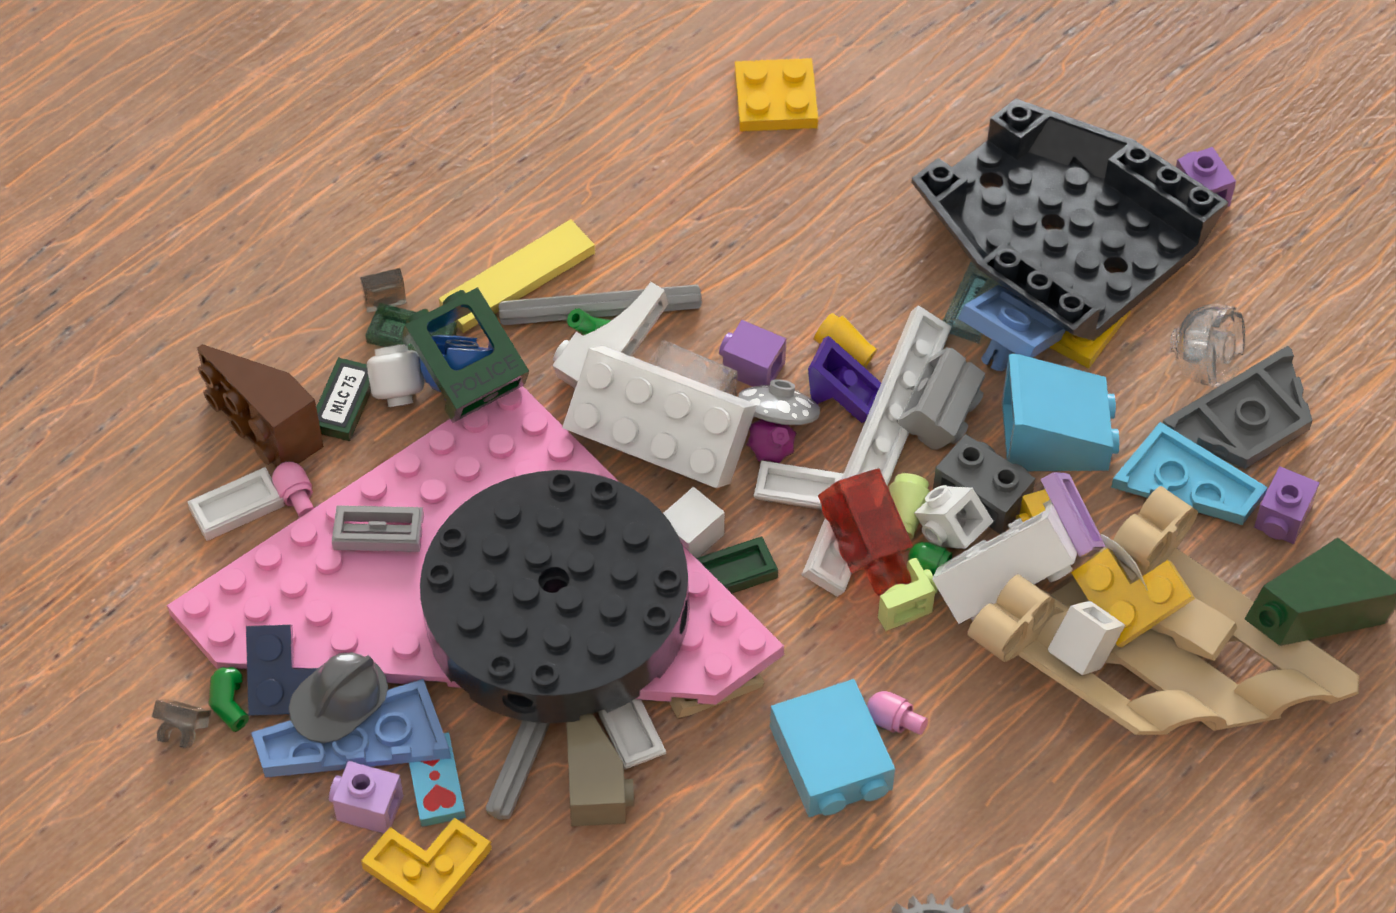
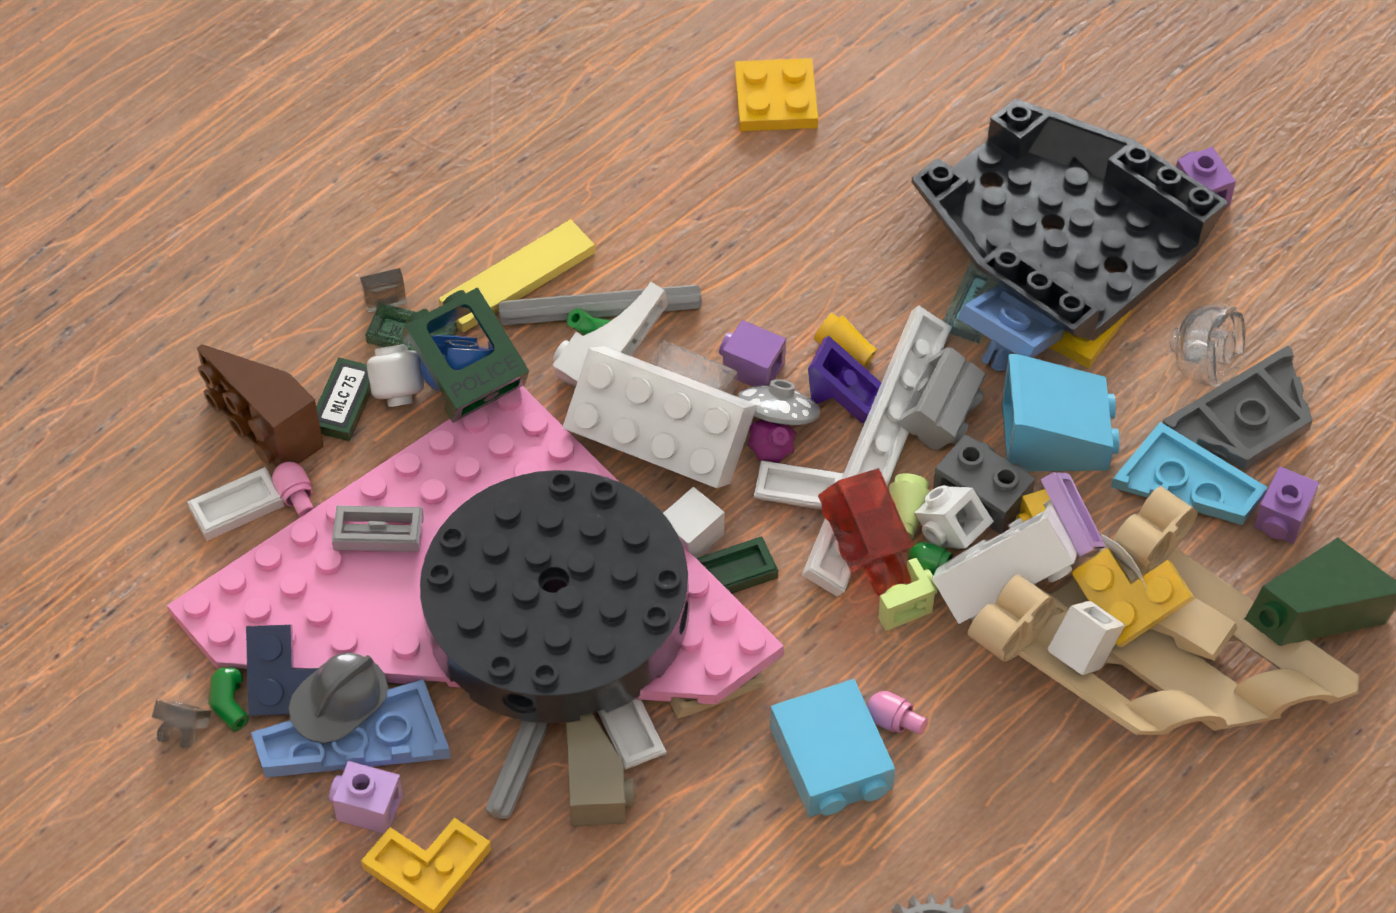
medium azure tile [409,732,466,827] -> none

